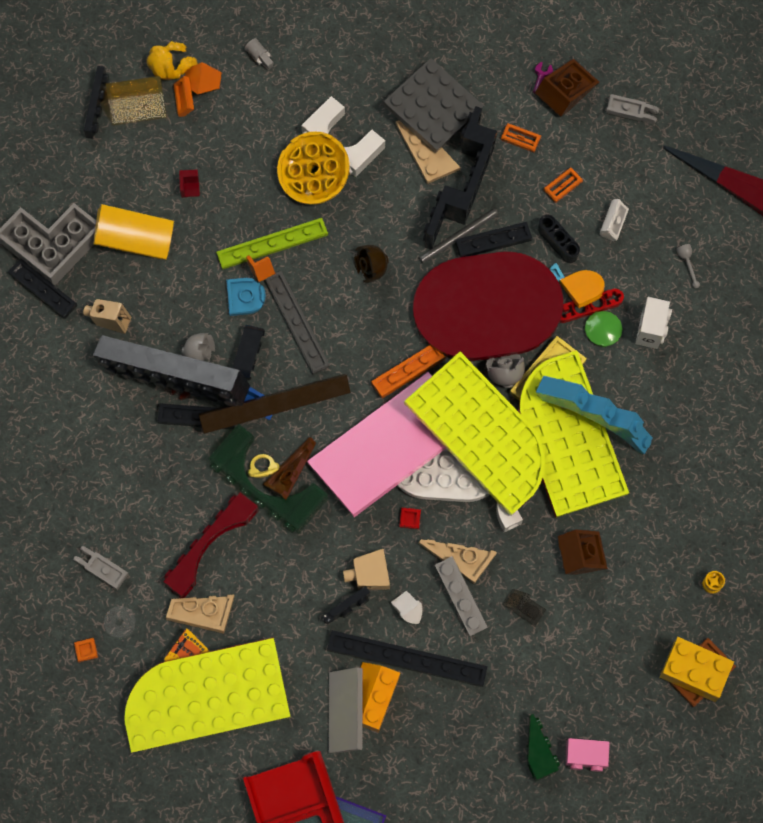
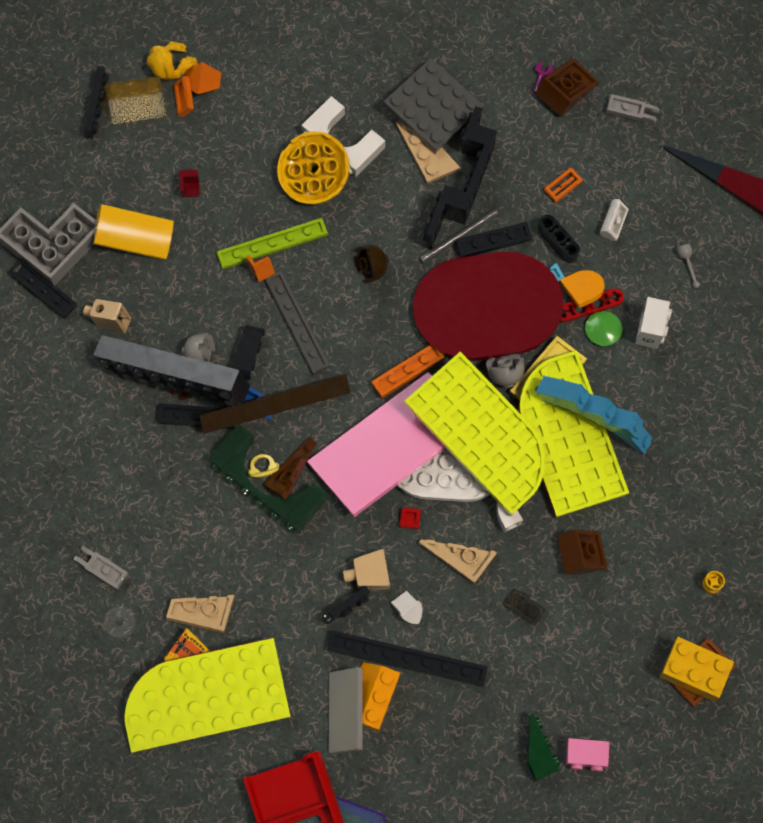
orange tile [74,638,98,662] -> none
dark red arch [163,492,259,598] -> none
dark azure tile [227,278,266,316] -> none
light grey hinge [245,38,273,70] -> none
light grey plate [435,556,488,636] -> none
orange tile [501,123,541,153] -> none

